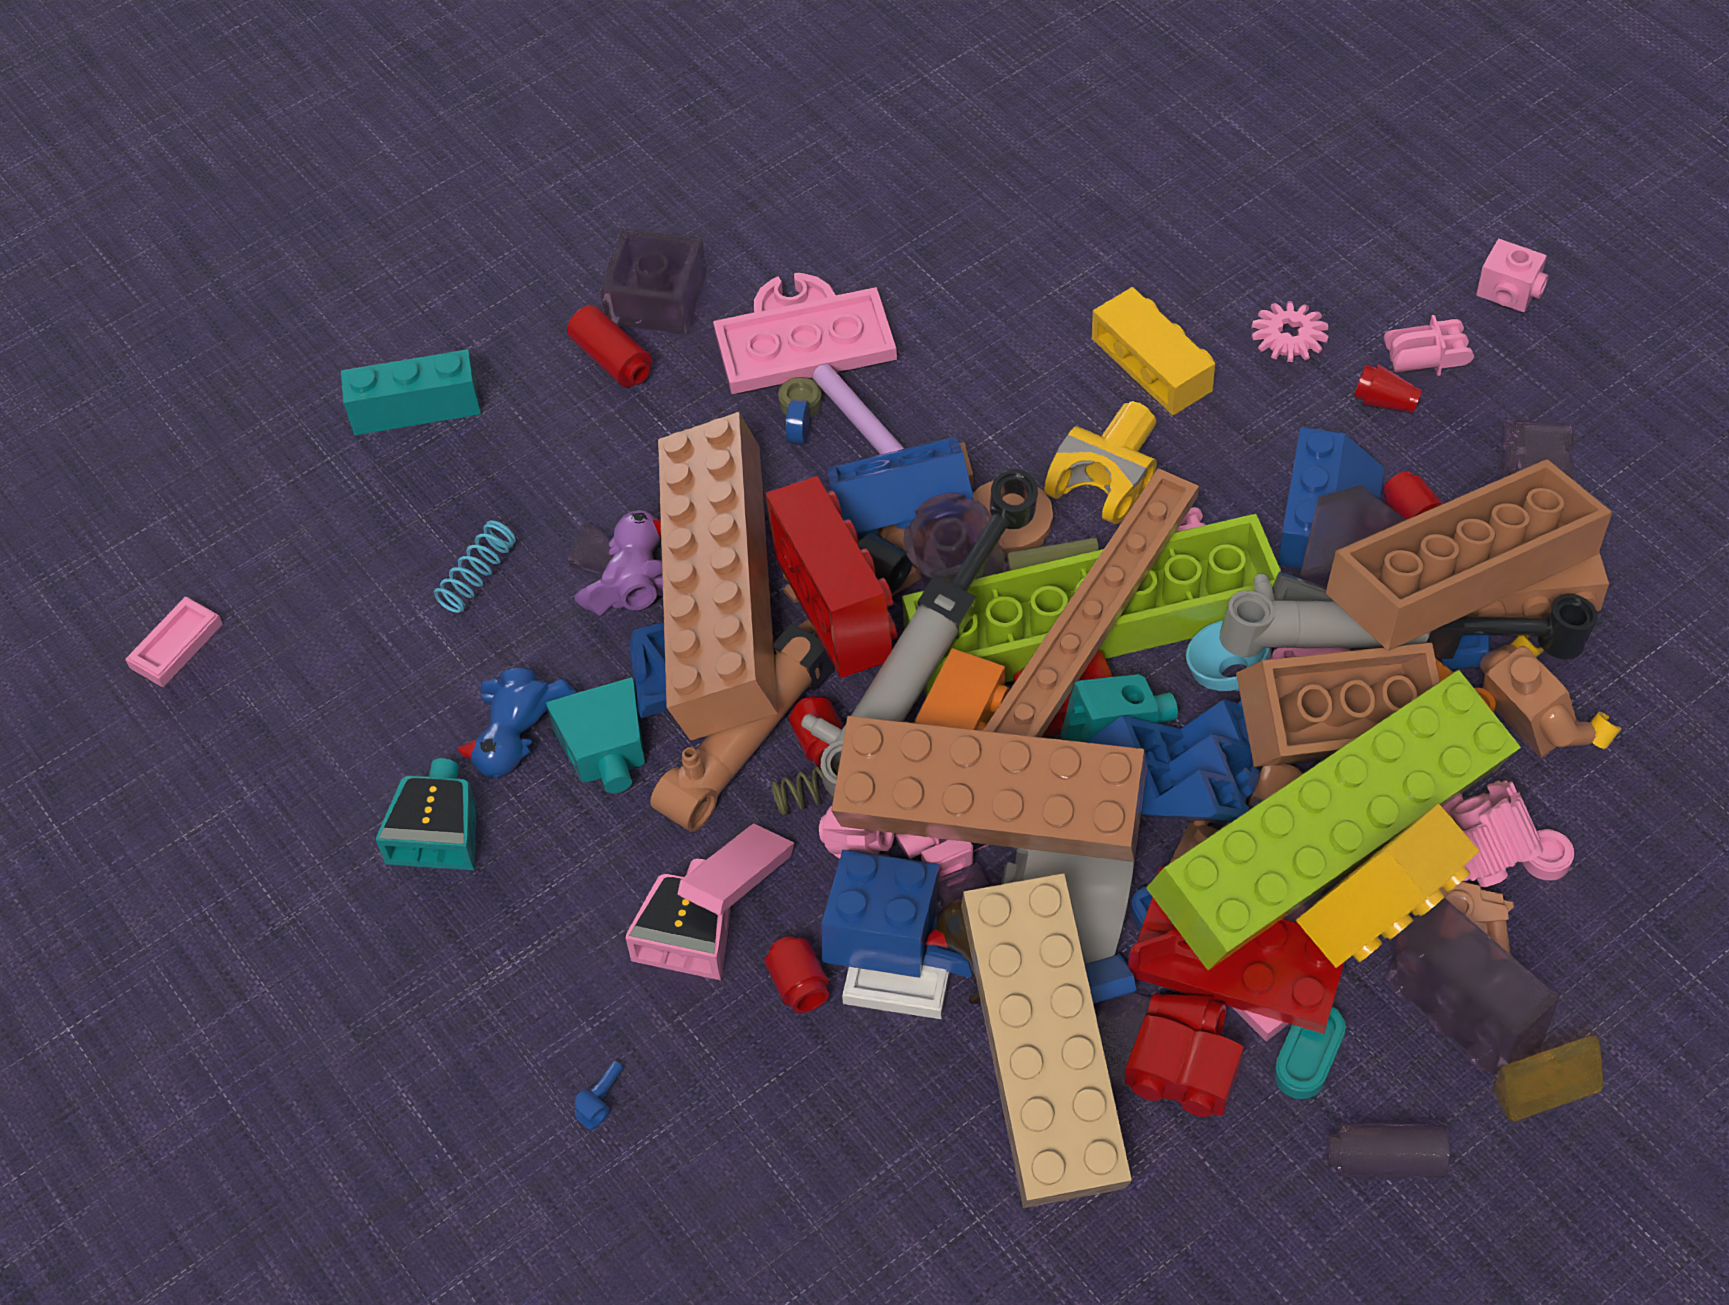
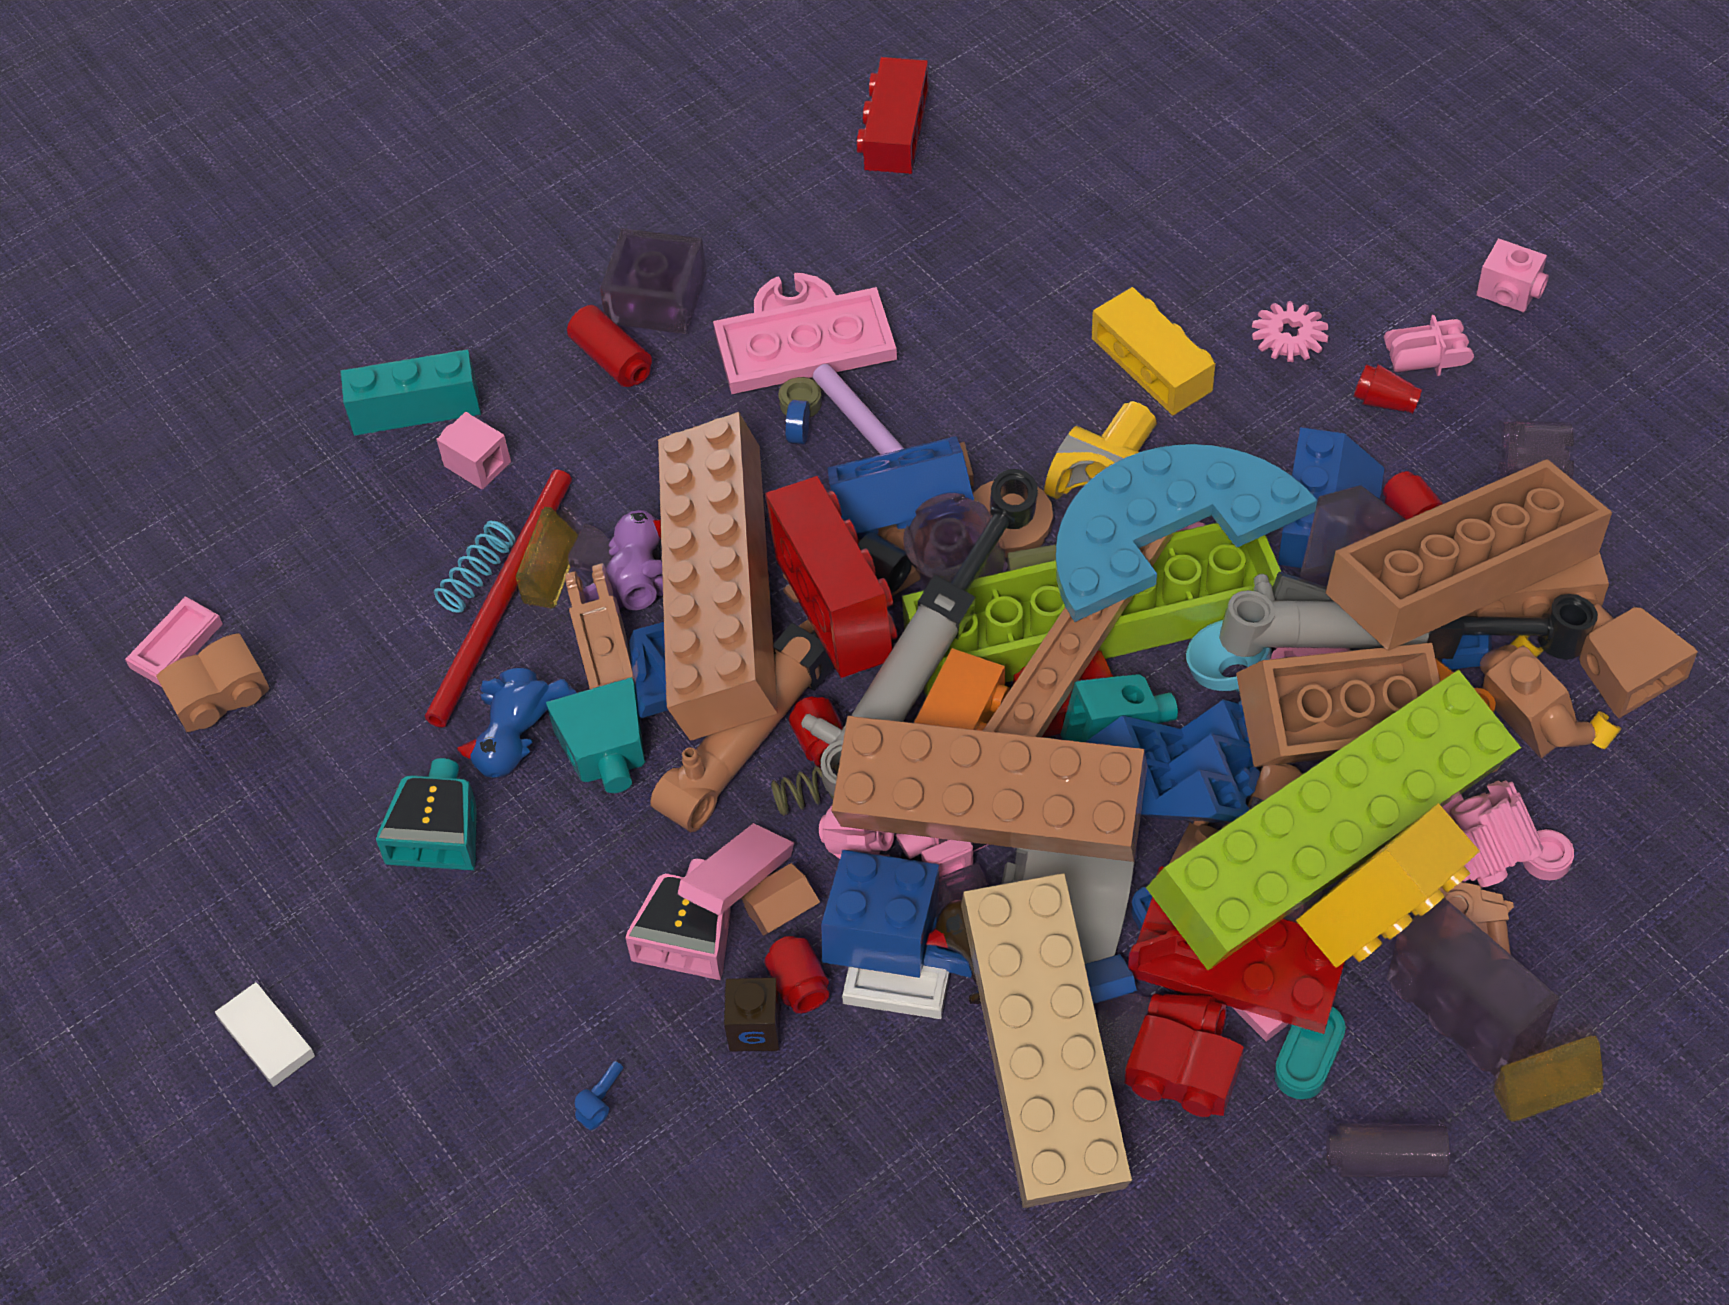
none -> nougat brick [156,633,270,732]
none -> white tile [215,982,315,1087]
none -> red piece [425,469,572,727]
none -> bright pink brick [436,412,511,490]
none -> clear yellow slope [516,507,580,608]
none -> nougat hinge [565,563,633,689]
none -> dark brown brick [724,978,781,1052]
none -> nougat piece [741,863,820,936]
none -> red brick [857,57,929,174]
none -> dark azure plate [1056,444,1317,622]
none -> nougat torso [1579,604,1698,718]

